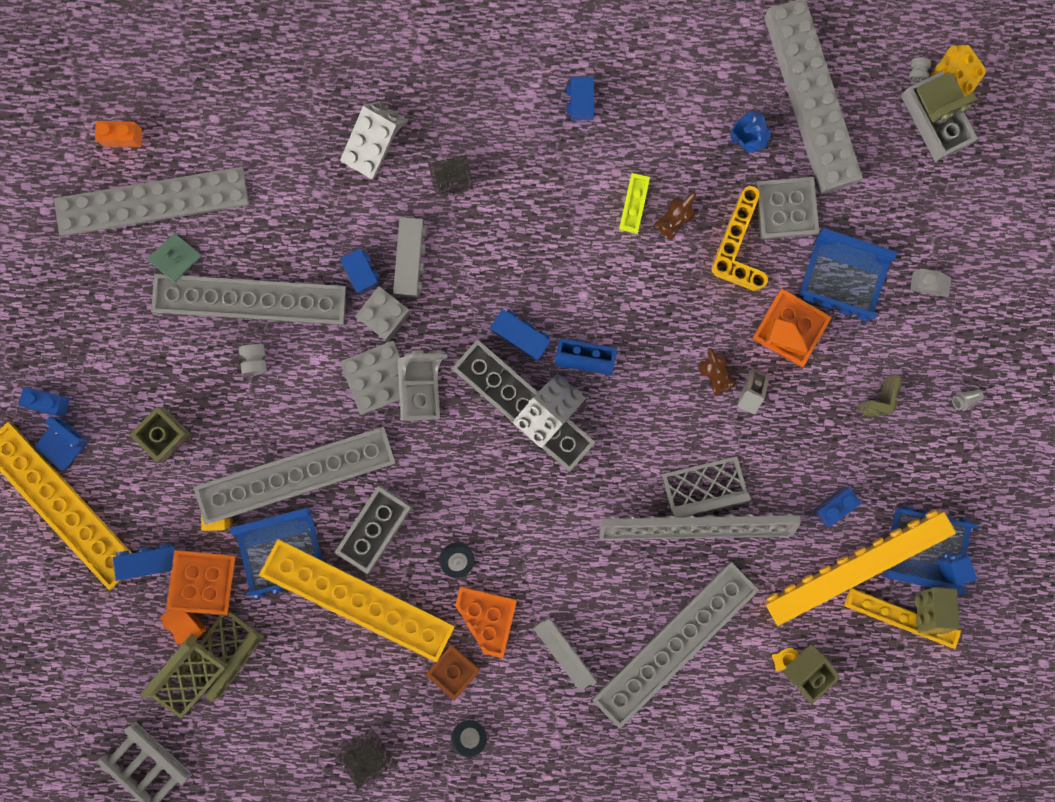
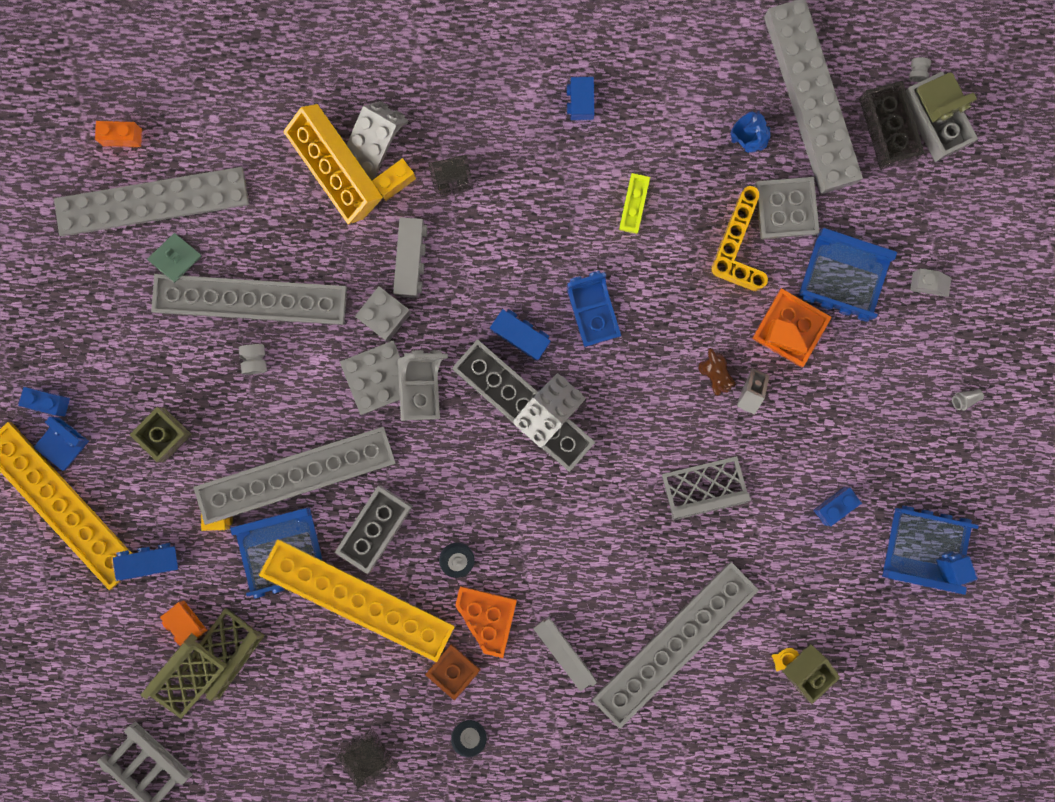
orange plate [166,550,235,615] -> none
blue brick [339,248,381,295] -> none
blue brick [555,338,617,376] -> none
light grey plate [599,513,801,540] -> none
reddish brown animal [654,192,696,240] -> none
yellow brick [764,509,956,626] -> none
yellow tile [844,588,962,649] -> none
olive bracket [857,375,902,418] -> none
olive brick [915,587,960,635] -> none
yellow bracket [930,45,986,96] -> none
none -> yellow brick [283,104,383,224]
none -> yellow brick [372,158,416,201]
none -> blue bracket [566,271,621,348]
none -> clear smoke brick [859,81,925,170]

